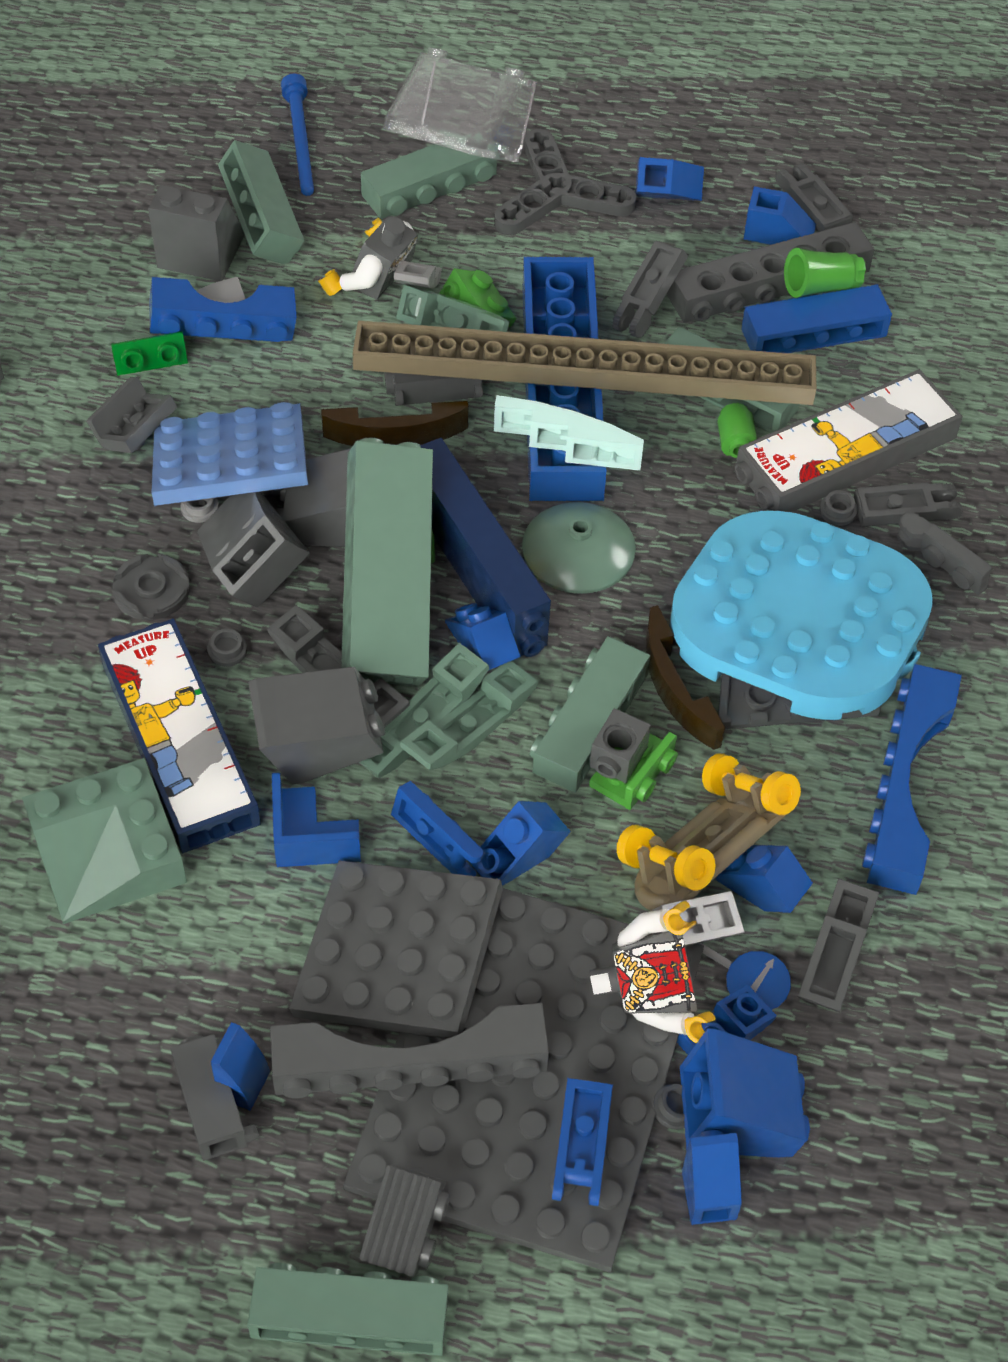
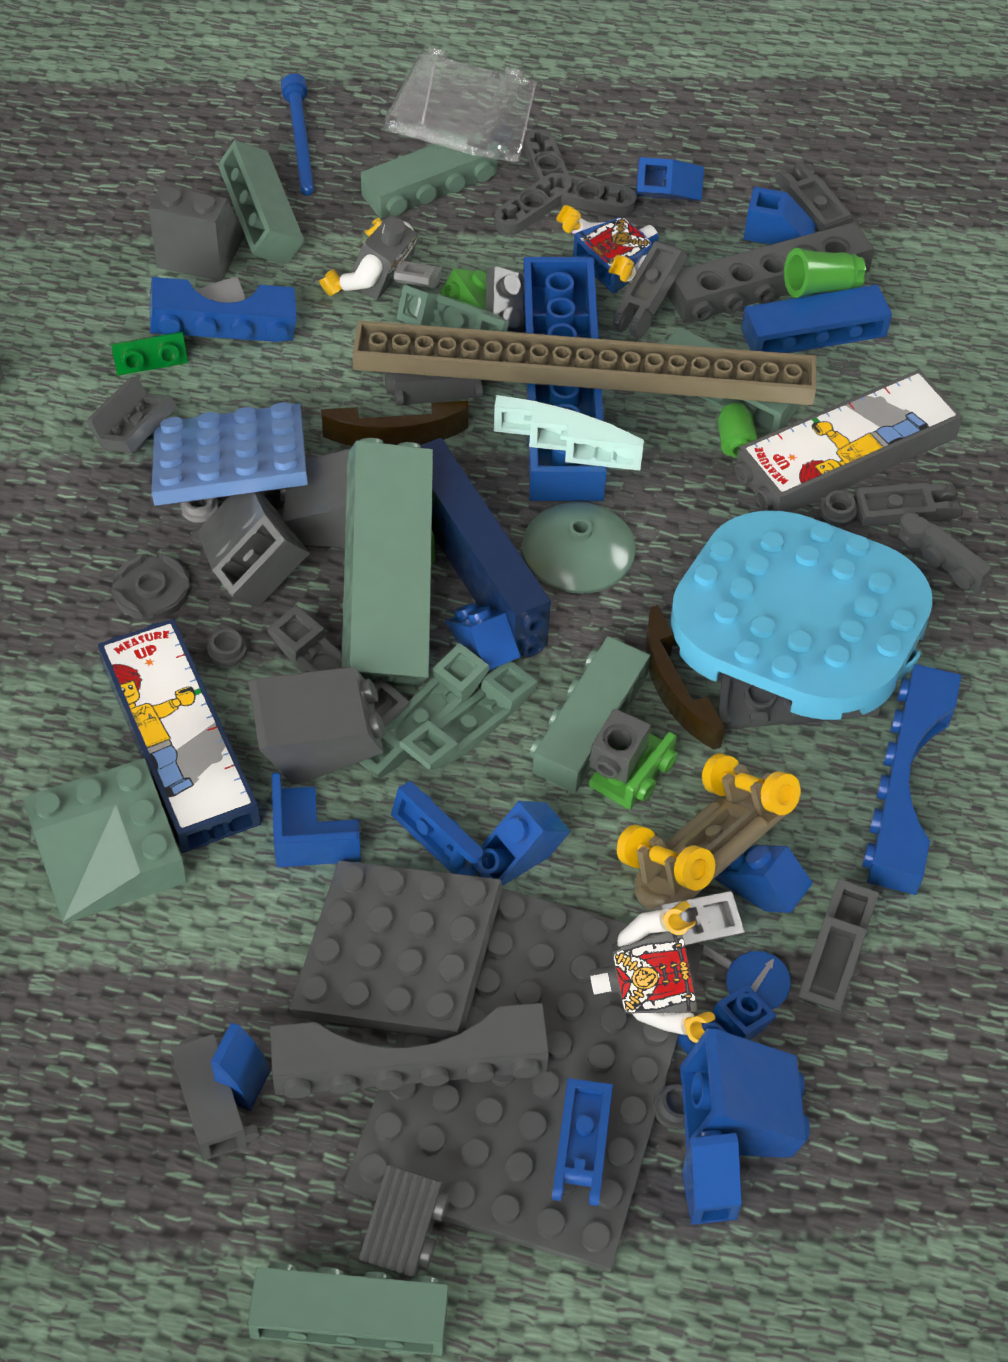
none -> dark grey hinge [486,266,524,333]
none -> torso [556,205,659,294]

